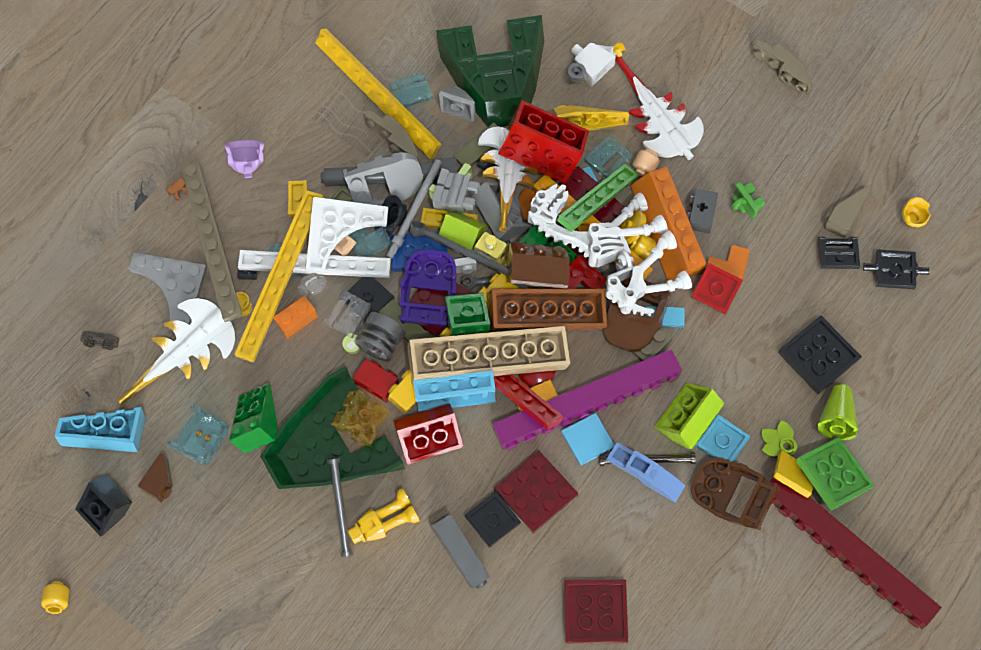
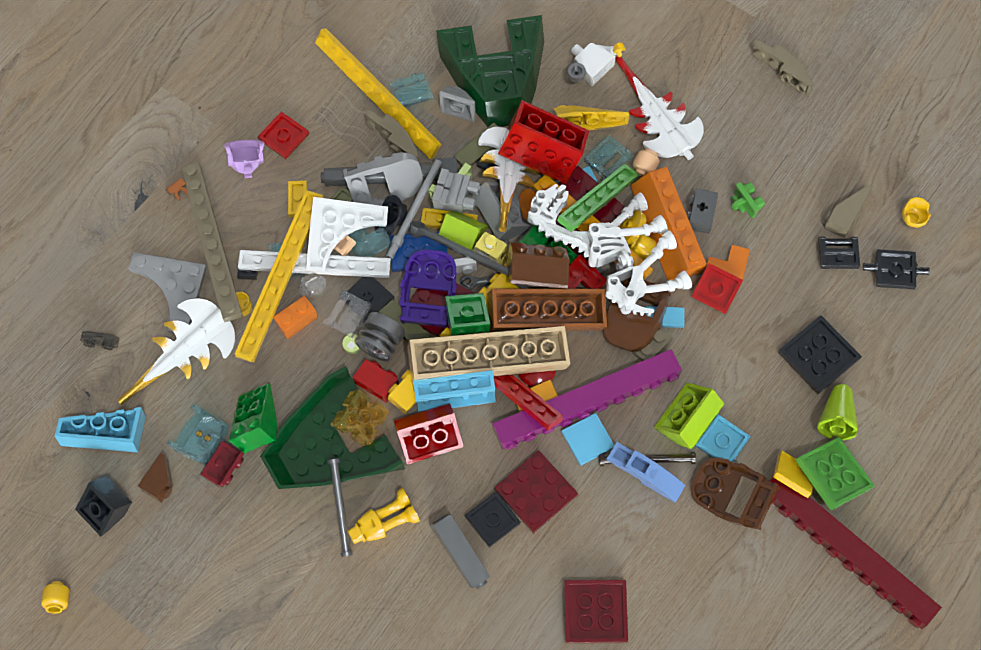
lime plate [761,420,797,457] -> none
none -> dark red bracket [199,441,244,487]
none -> red plate [257,111,309,159]

